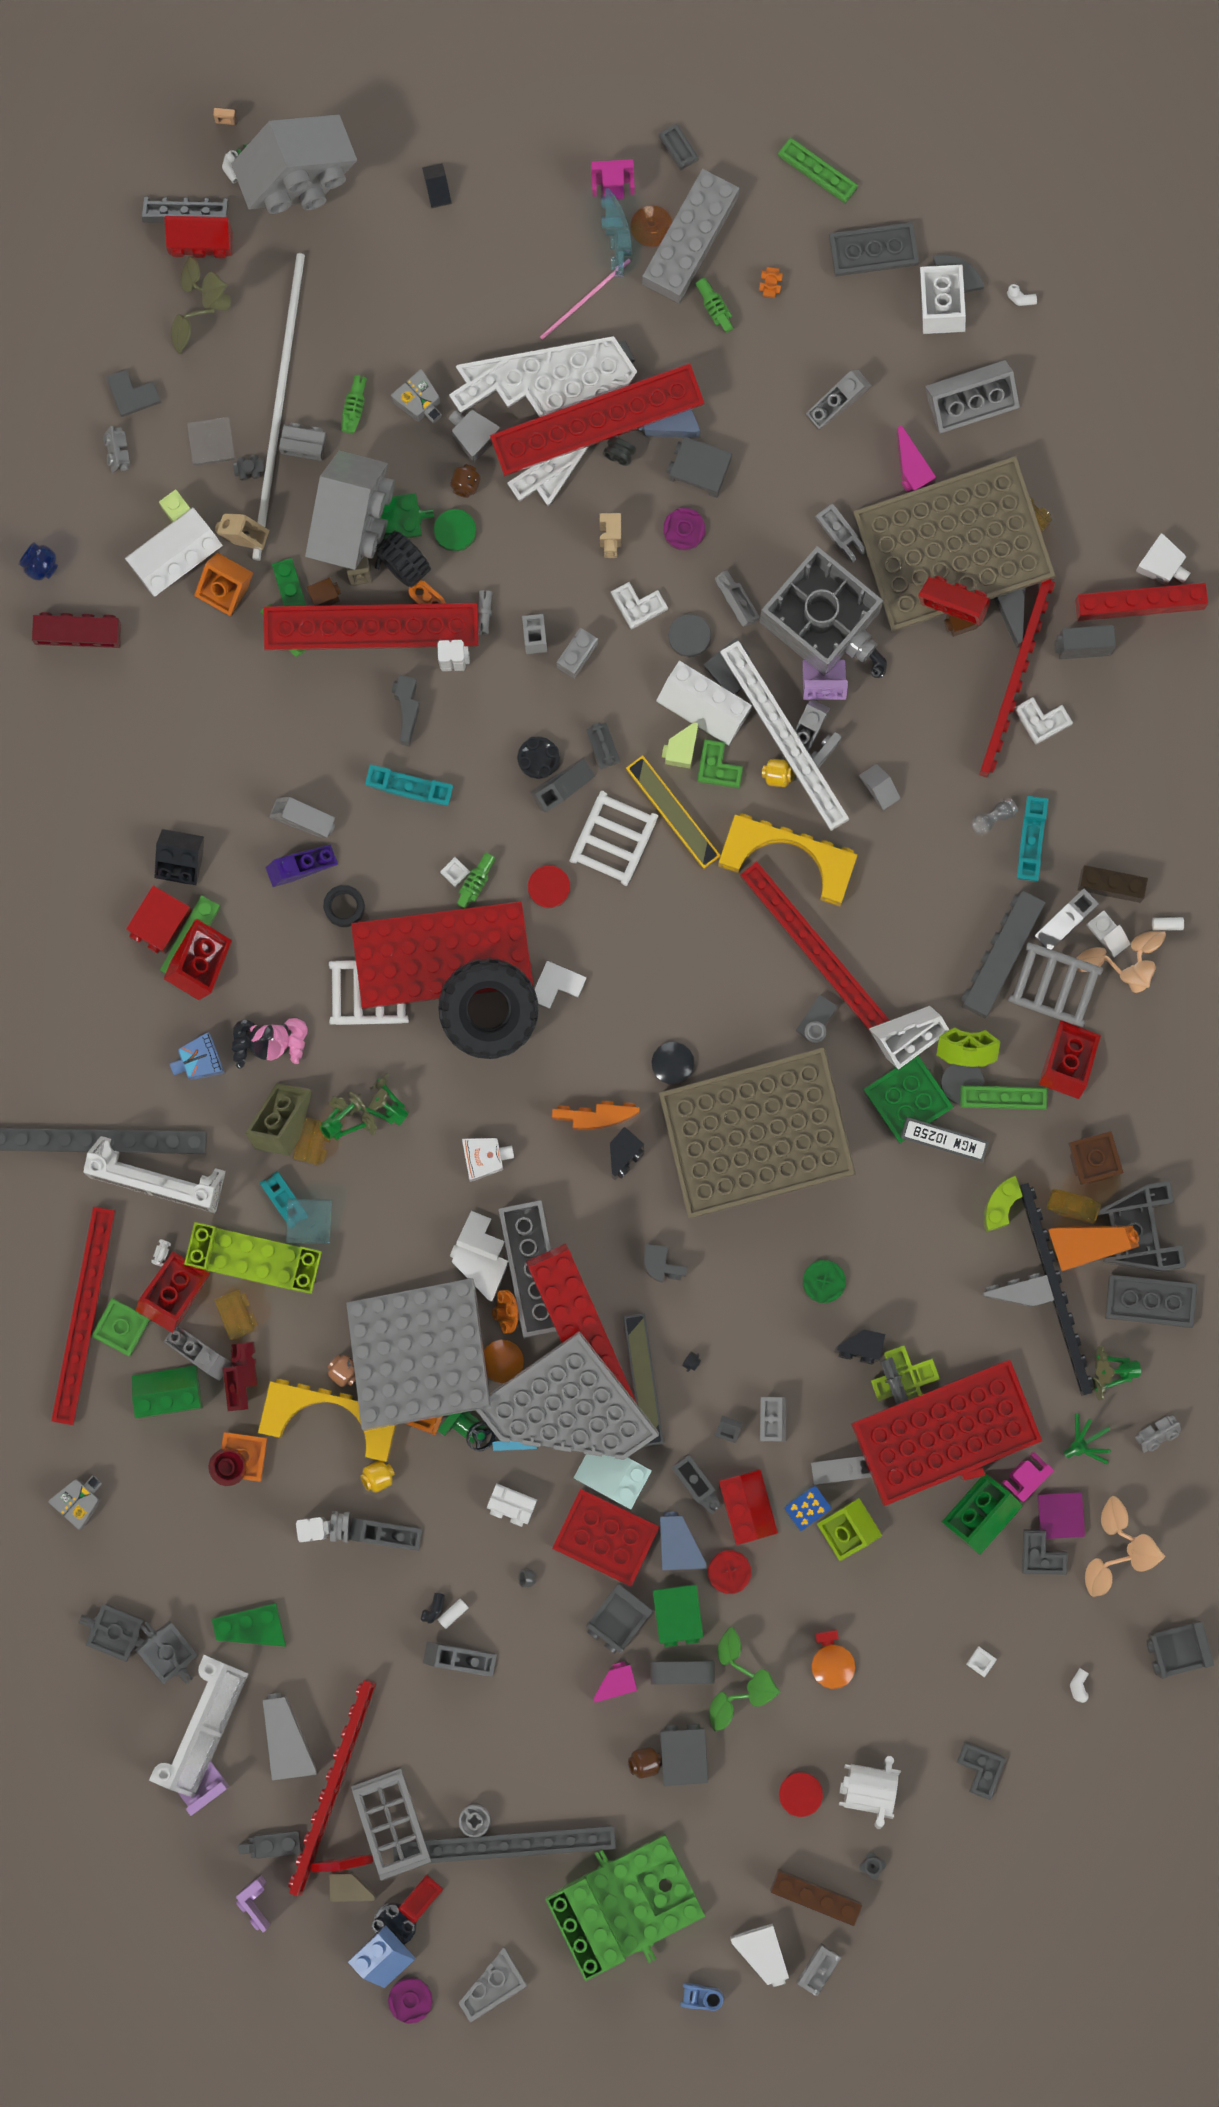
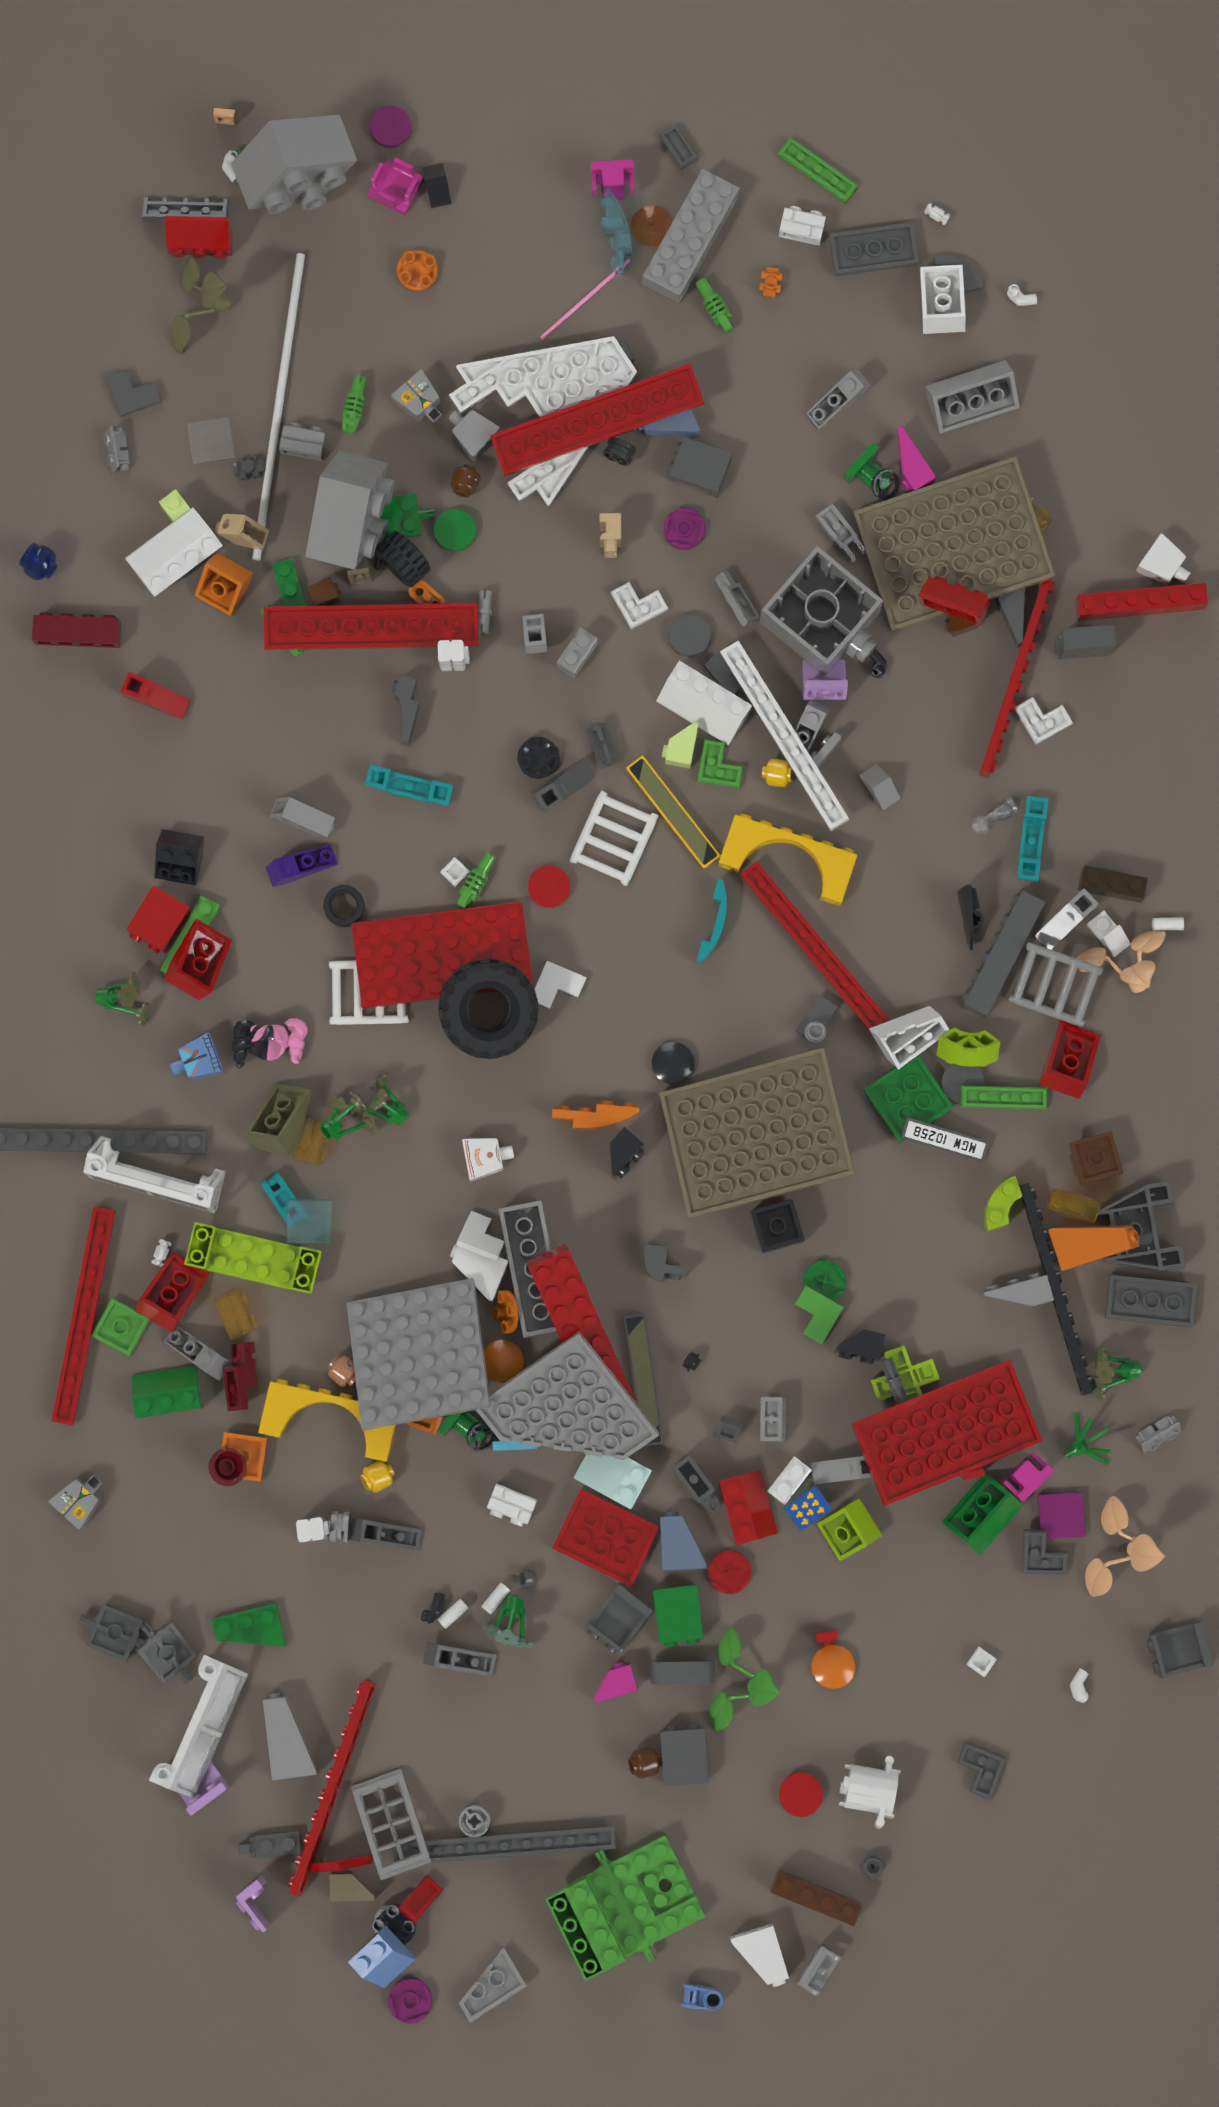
none -> plant [95,971,150,1027]
none -> red slope [120,672,191,720]
none -> dark pink panel [367,158,424,216]
none -> magenta tile [370,106,412,148]
none -> orange dish [397,250,438,291]
none -> white axle [481,1582,511,1615]
none -> plant [481,1596,534,1648]
none -> teal slope [696,878,727,965]
none -> black brick [750,1199,805,1254]
none -> white brick [767,1456,811,1505]
none -> white brick [779,206,826,246]
none -> bright green tile [795,1285,844,1344]
none -> green piece [844,442,899,499]
none -> white piece [924,203,950,225]
none -> black panel [957,884,984,950]

